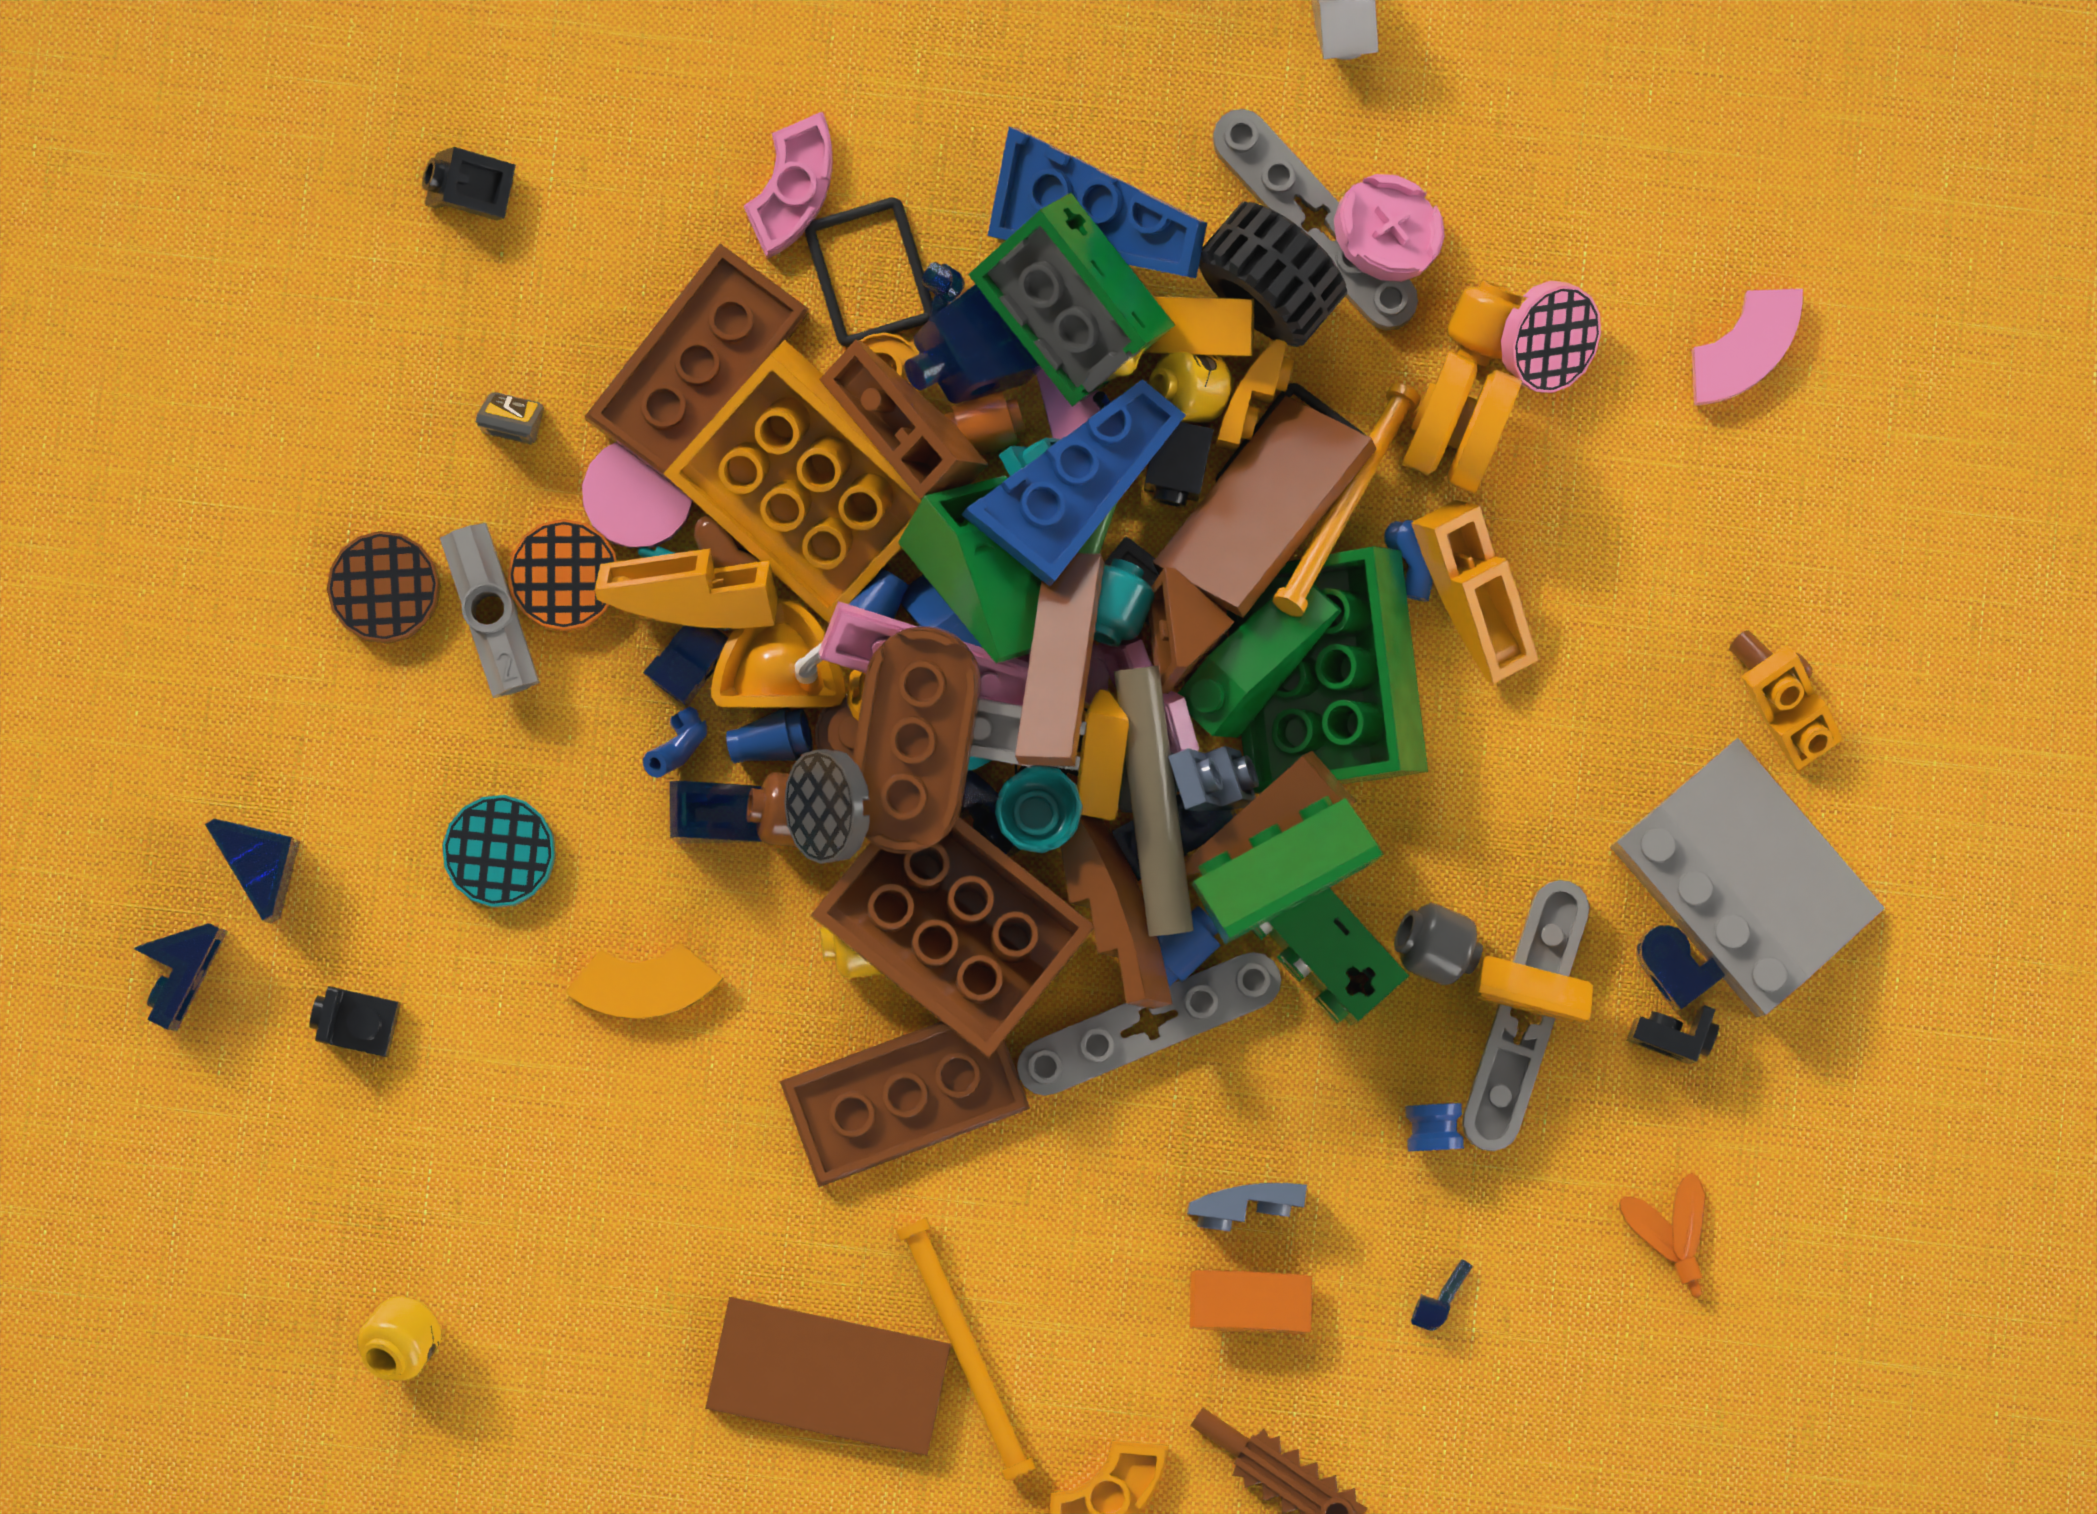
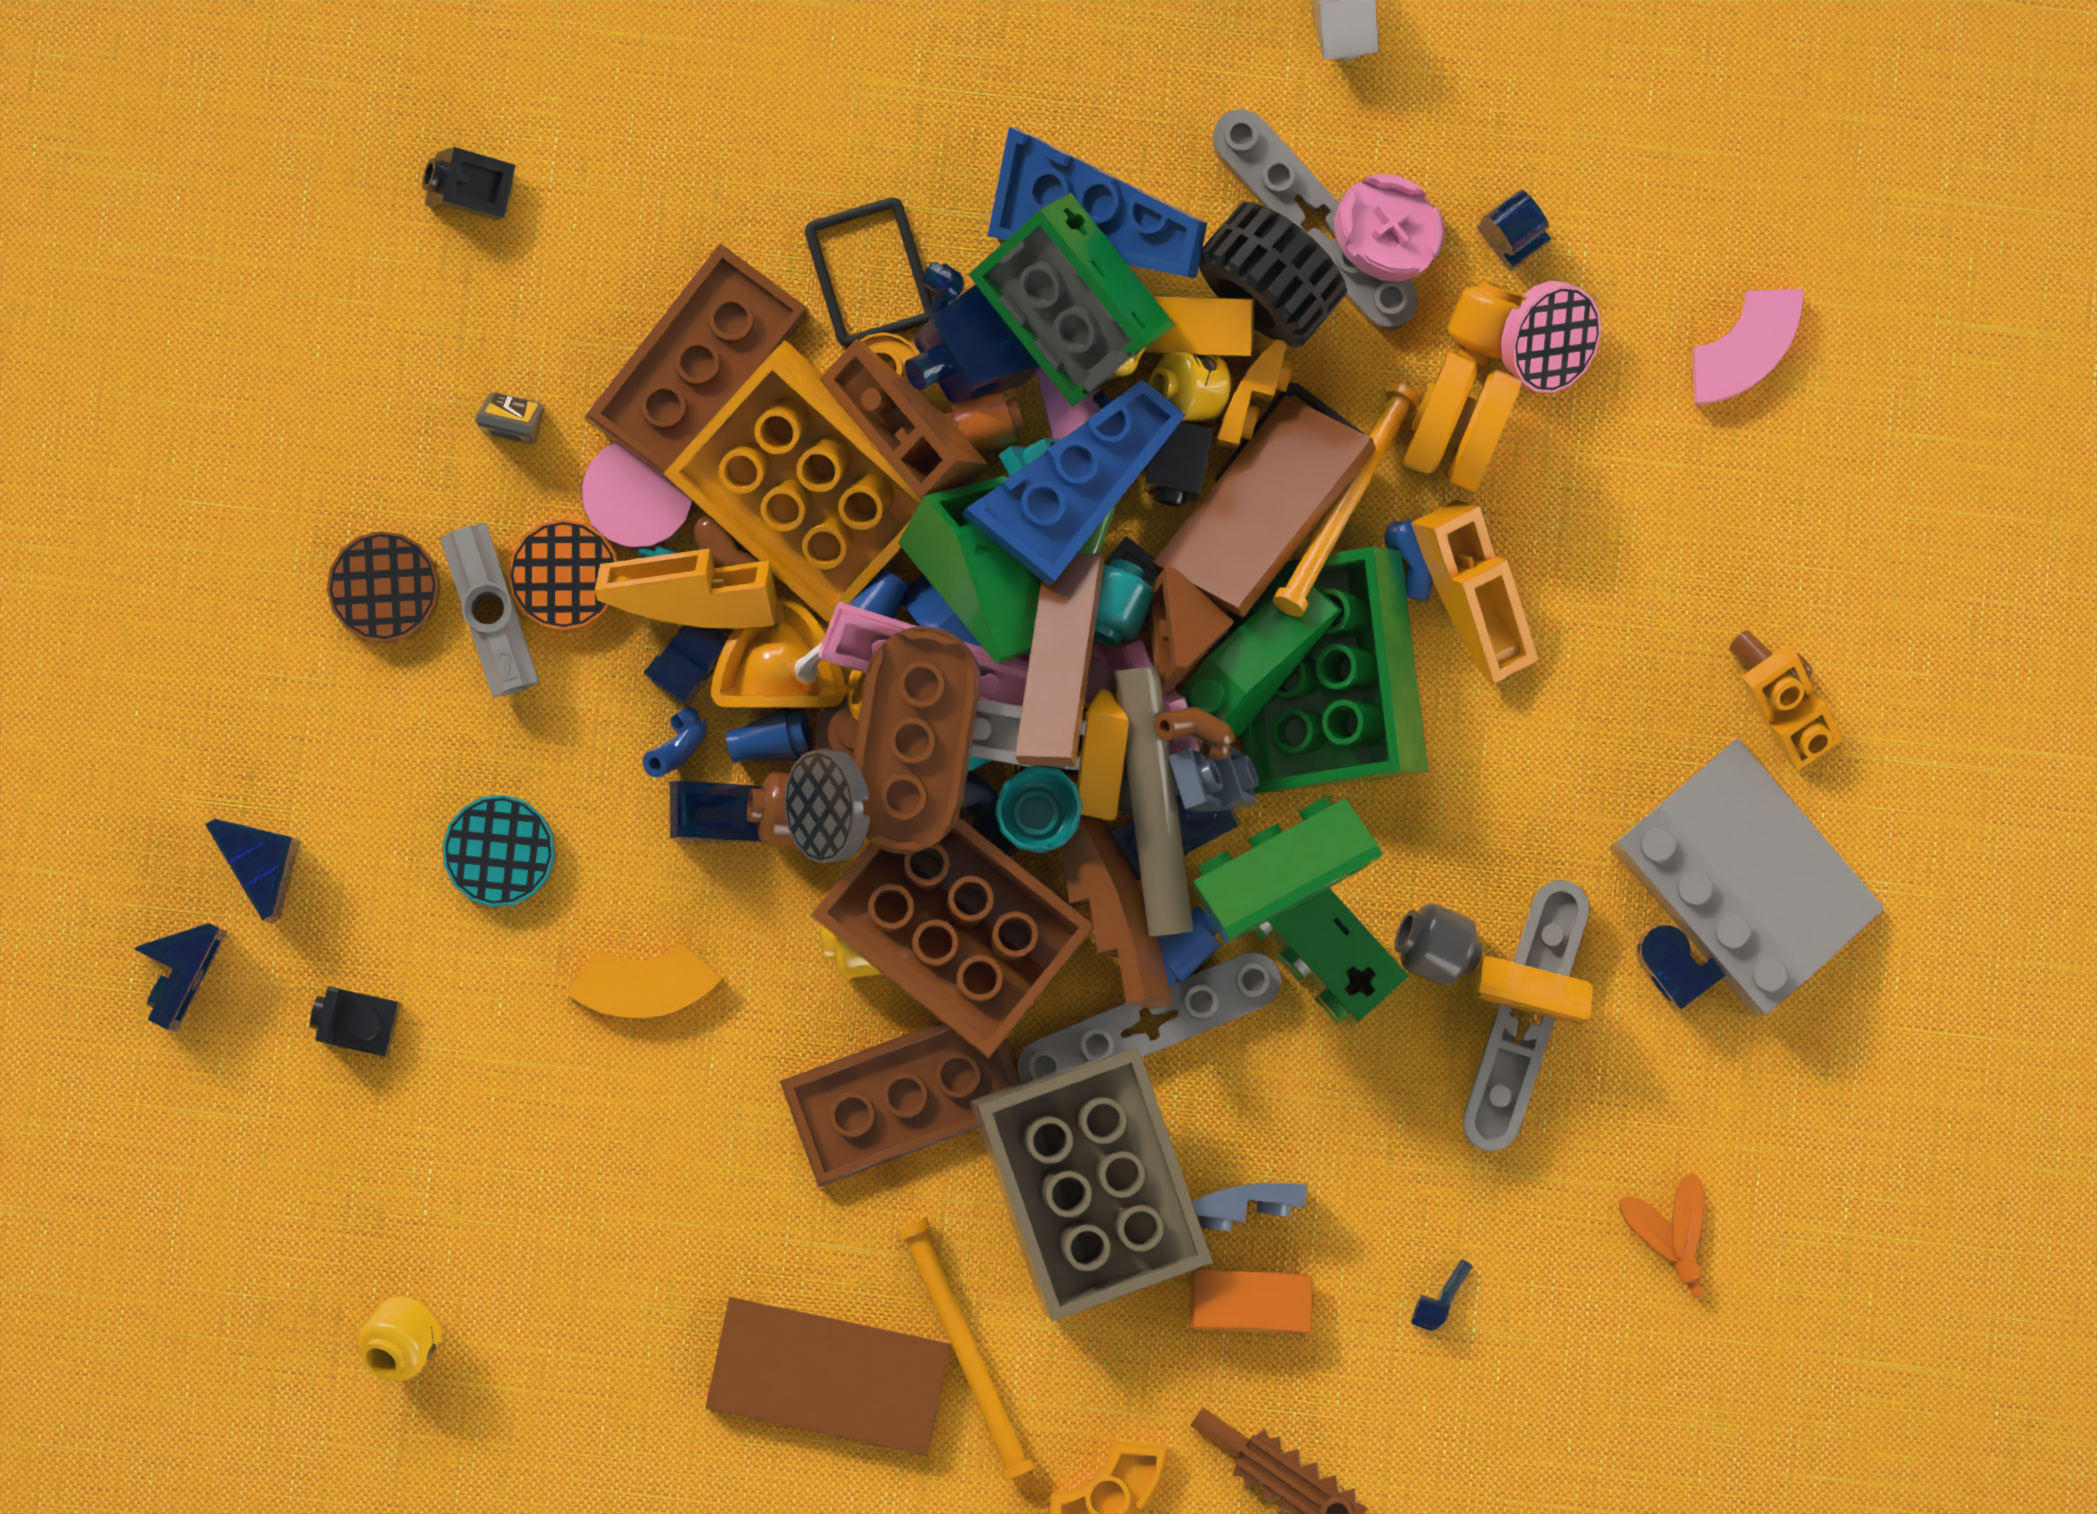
bright pink tile [744,111,833,259] -> none
dark orange slope [1185,751,1357,875] -> none
blue wheel [1405,1103,1464,1152] -> none
black bracket [1626,1005,1719,1064] -> none
none -> dark tan slope [970,1047,1213,1321]
none -> dark orange arm [1155,707,1235,760]
none -> leg [1477,189,1551,272]

